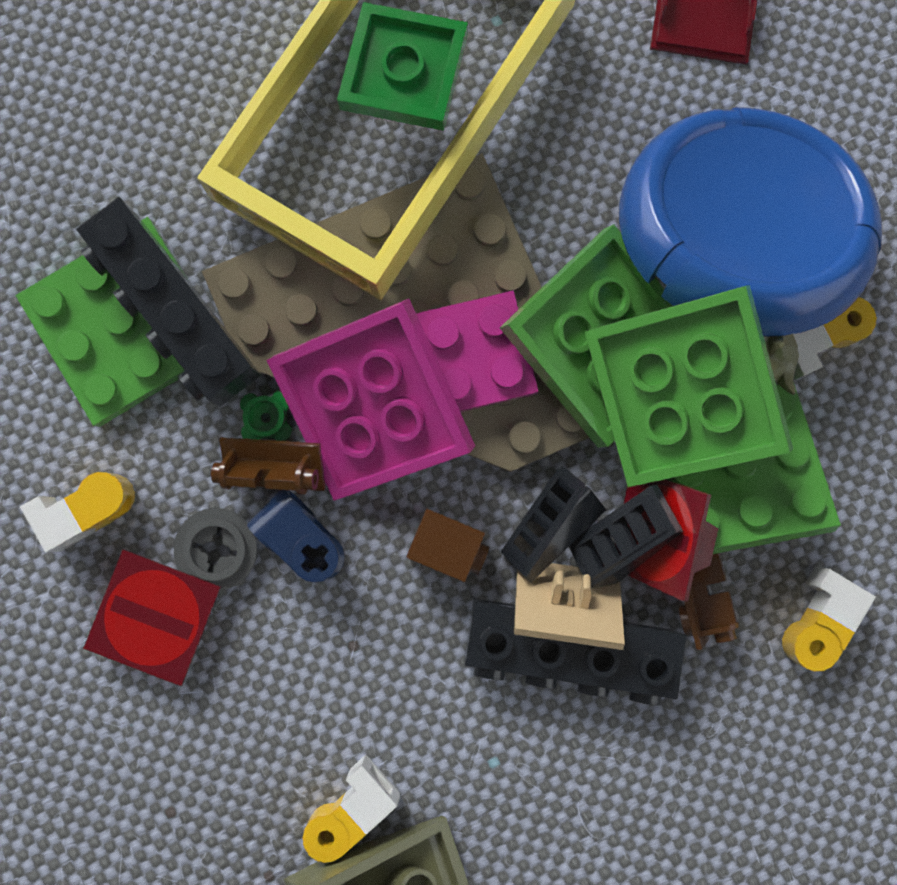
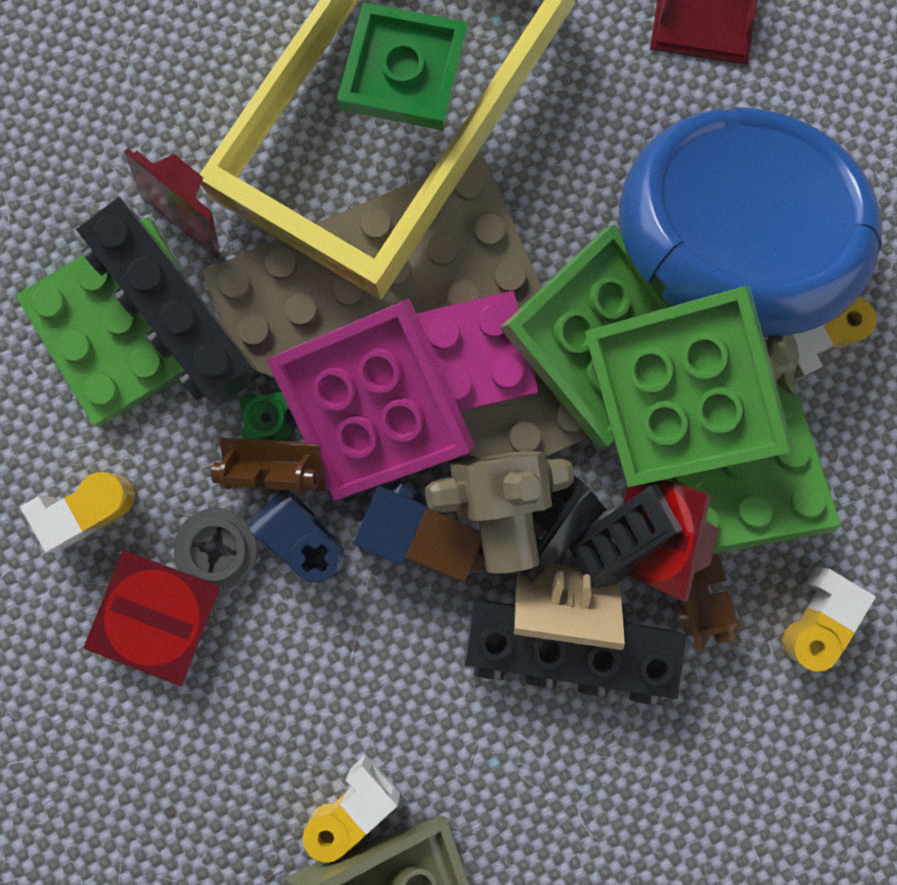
none -> dark red piece [124,148,220,259]
none -> dark blue brick [353,481,428,565]
none -> dark tan piece [425,451,574,573]

